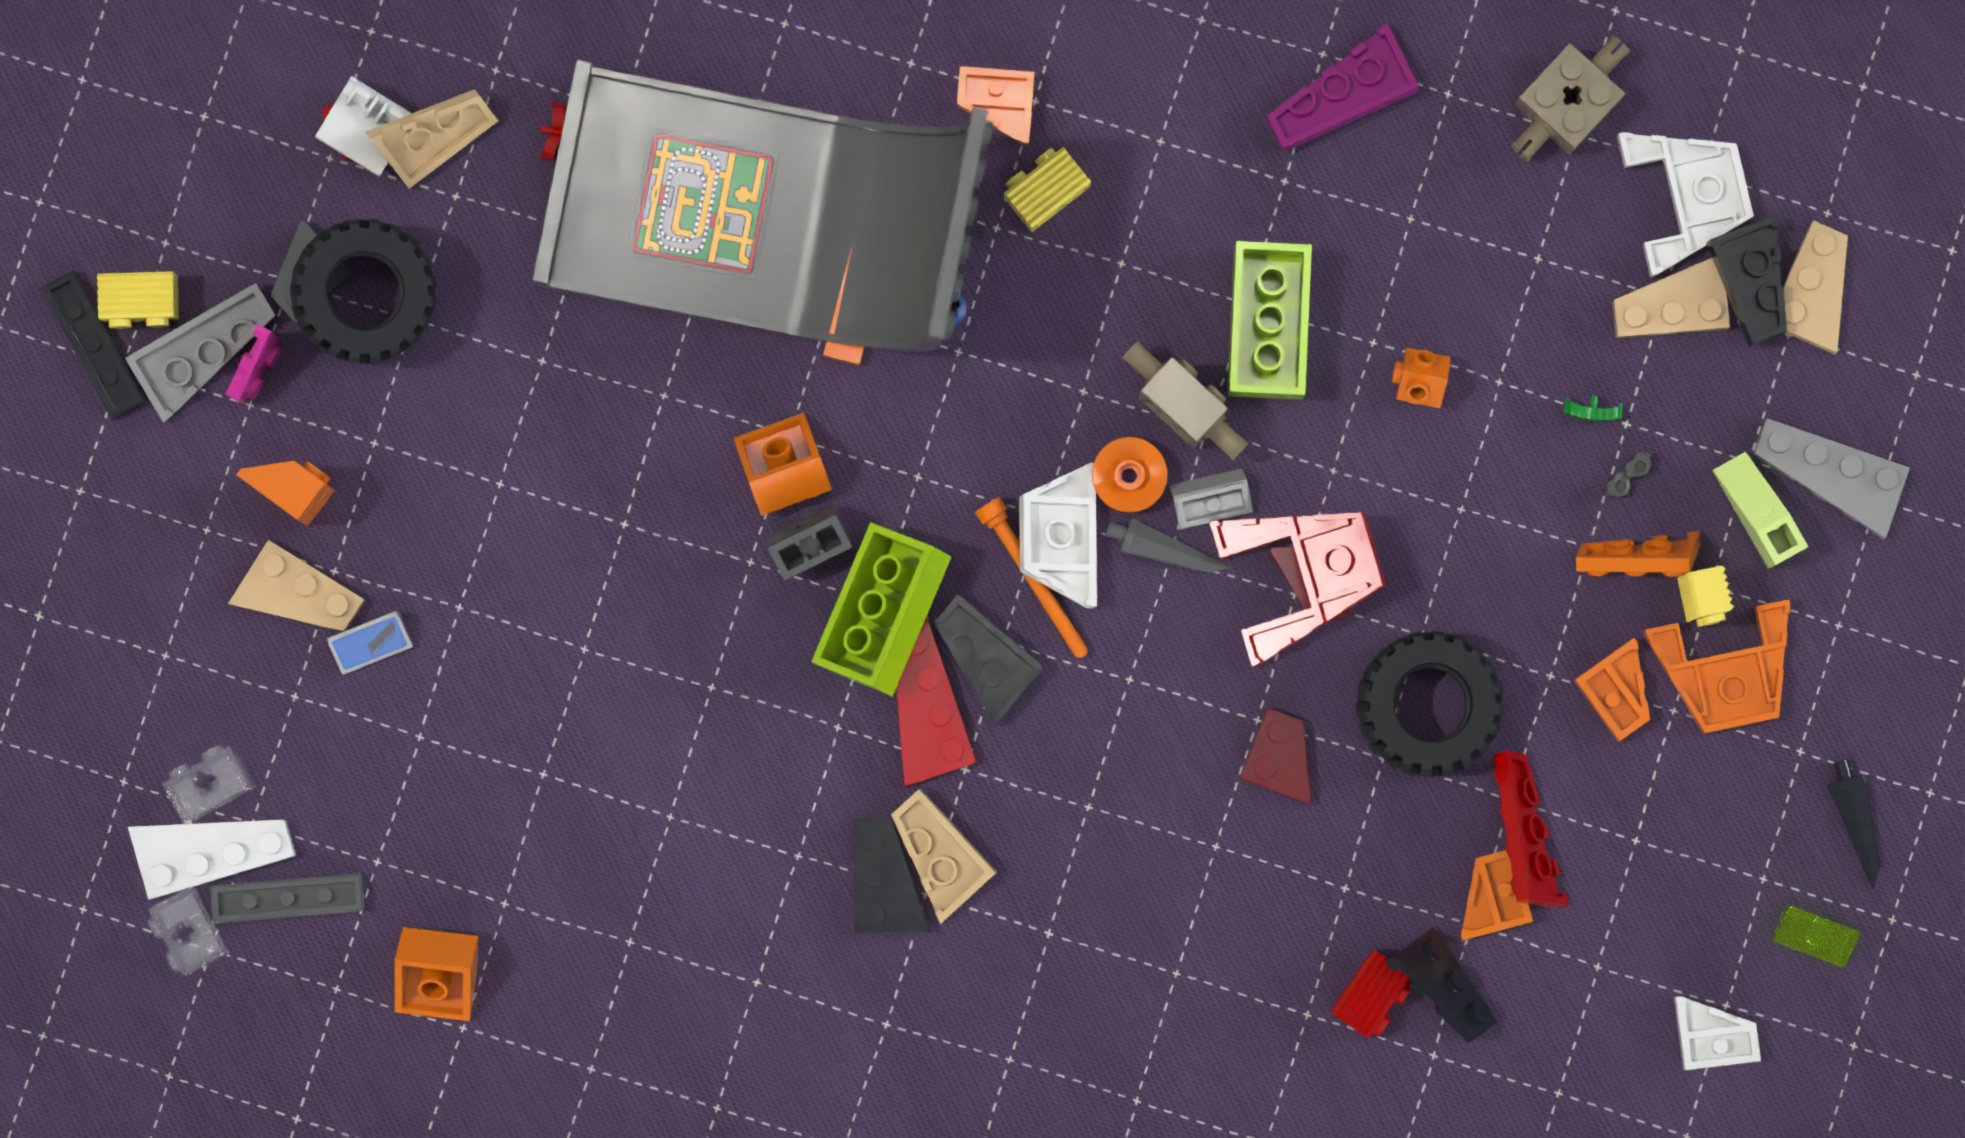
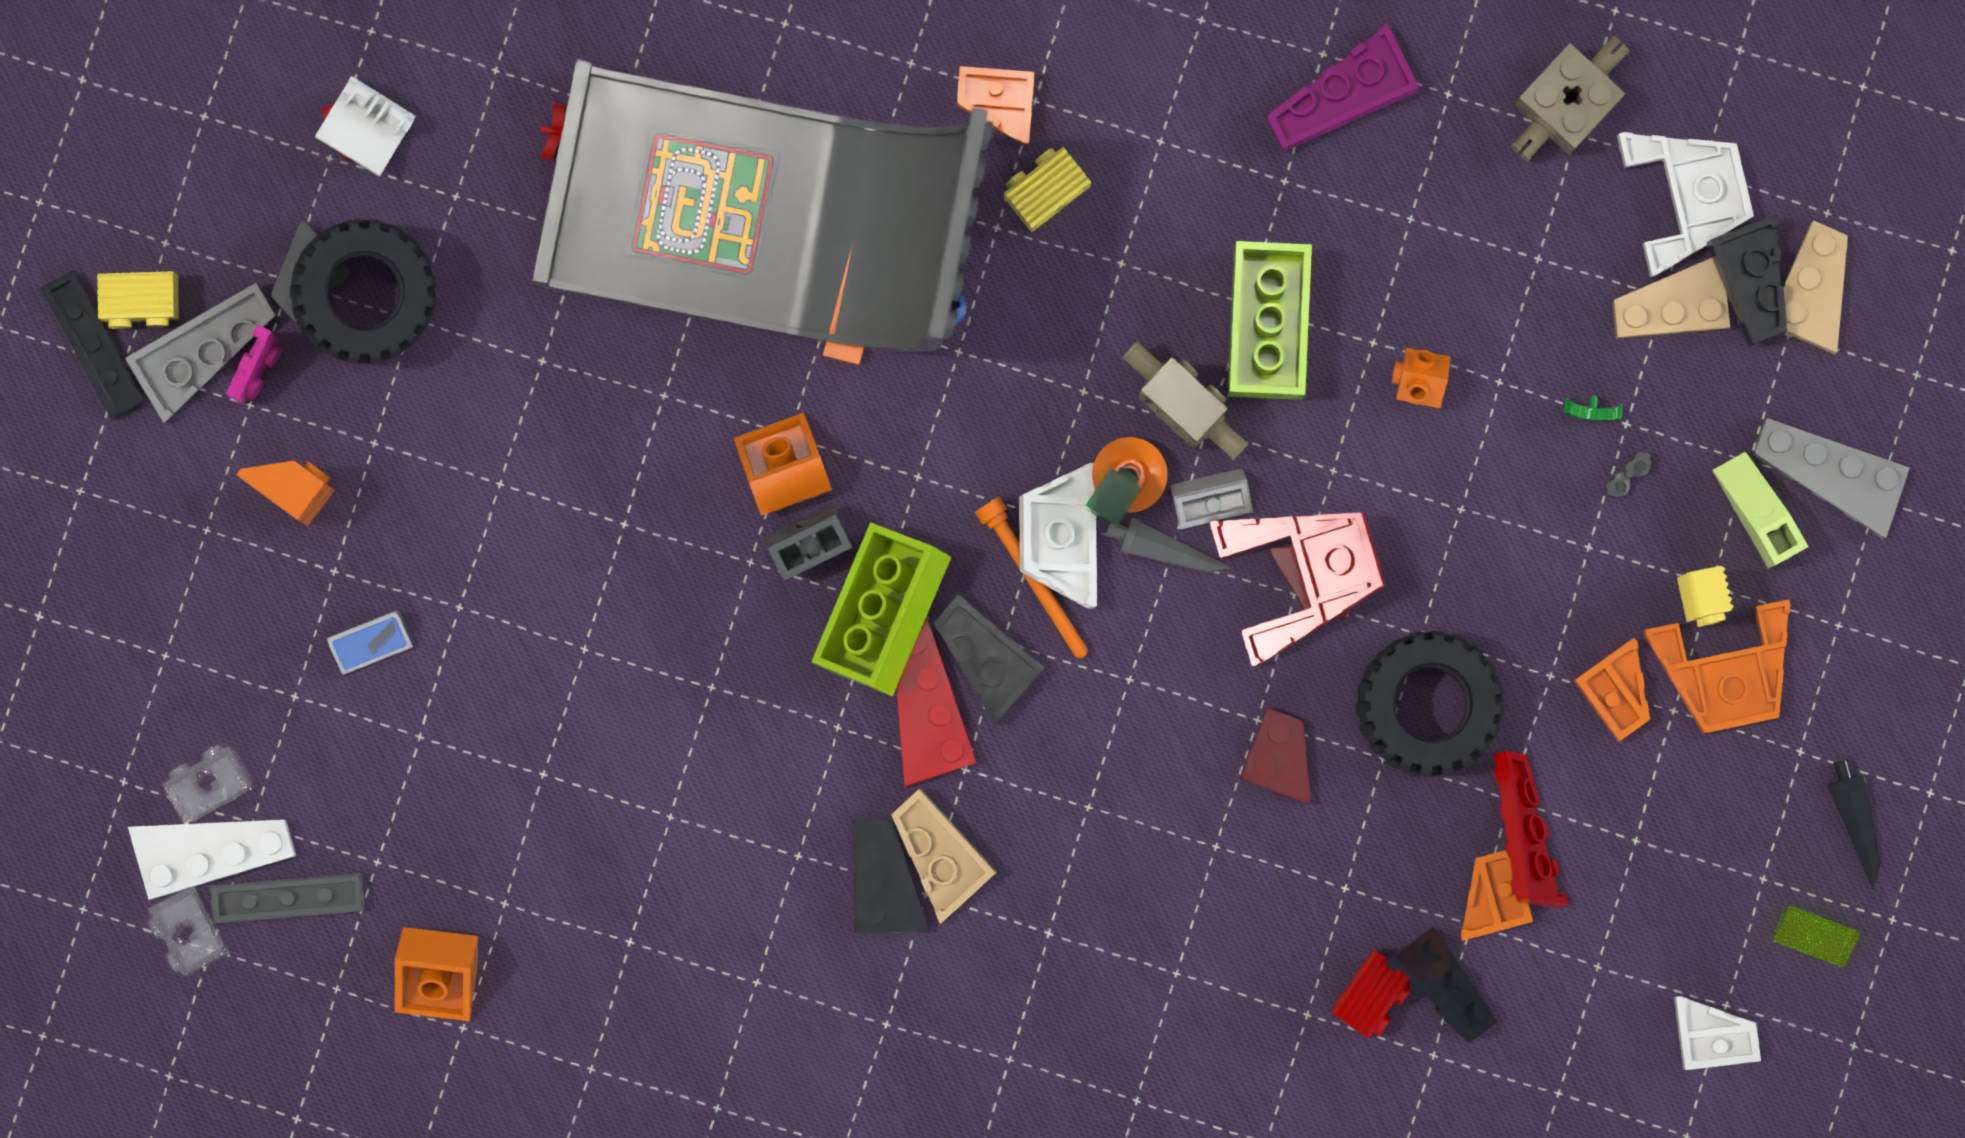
tan wing [228,540,366,632] -> none
tan wing [366,89,498,189] -> none
orange wing [1576,531,1701,577] -> none
none -> clear green brick [1084,467,1142,529]

